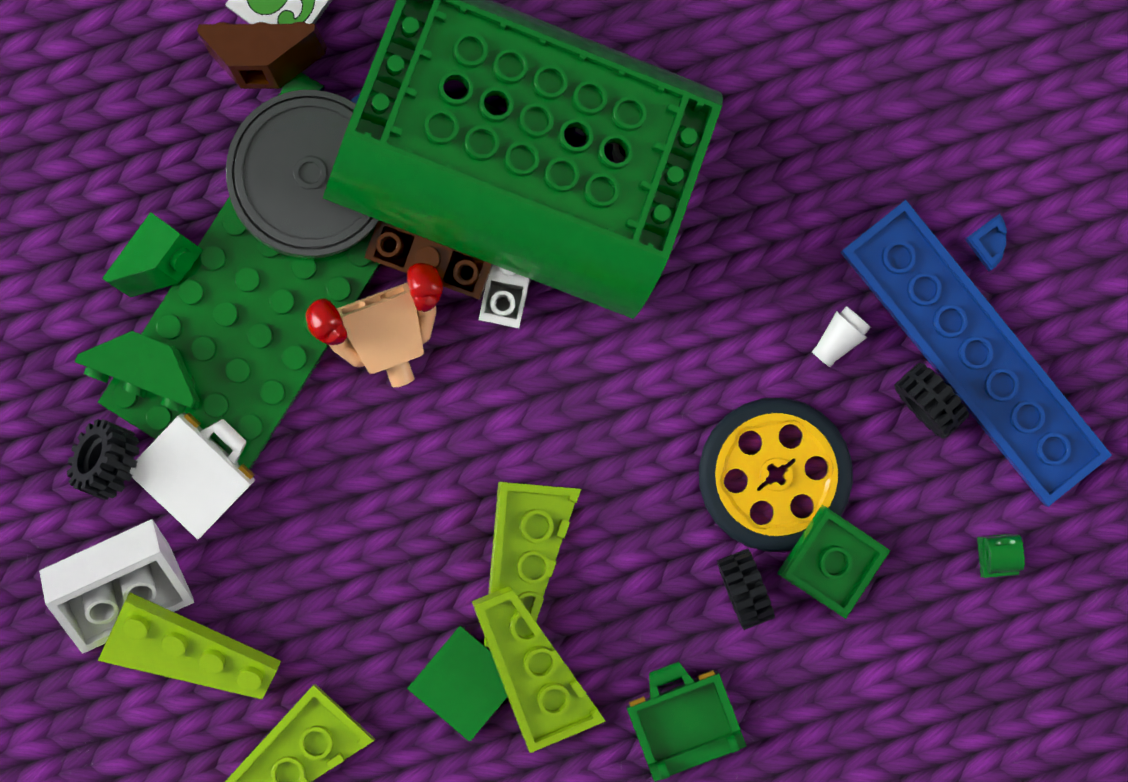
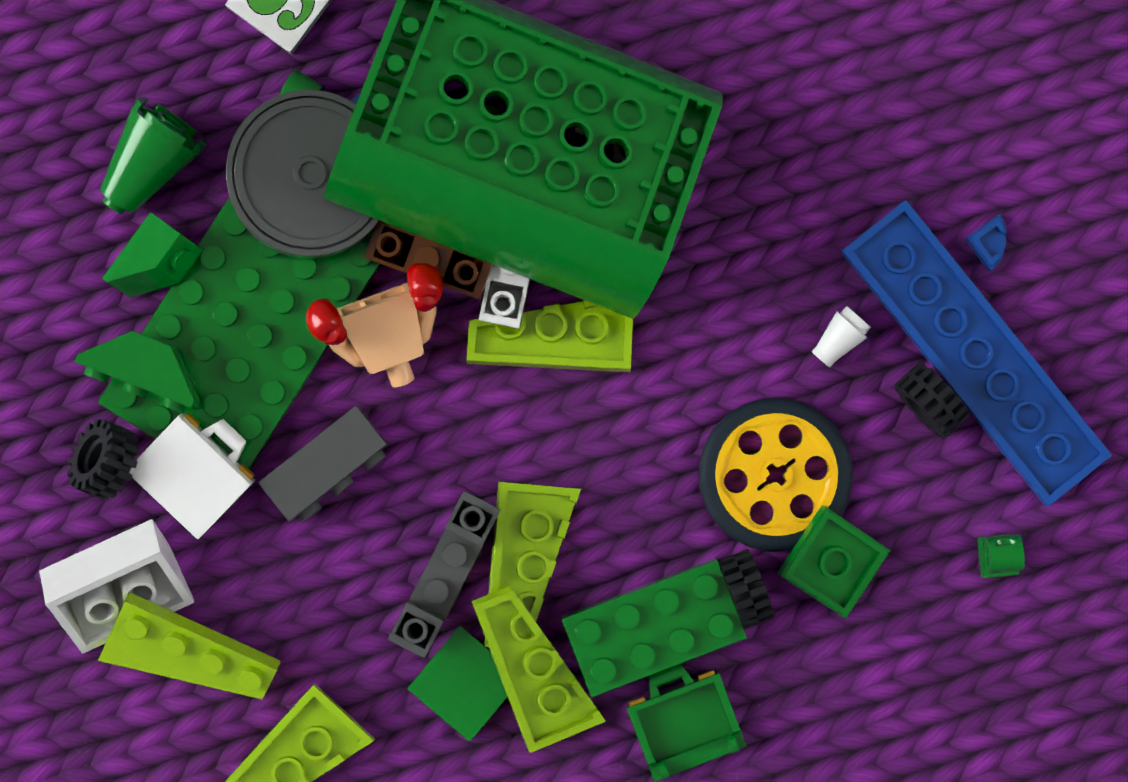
reddish brown slope [197,22,327,89] -> none
none -> green cone [100,97,207,214]
none -> dark grey brick [258,406,389,523]
none -> dark grey slope [388,491,501,658]
none -> lime wing [467,300,633,373]
none -> green brick [562,558,747,698]

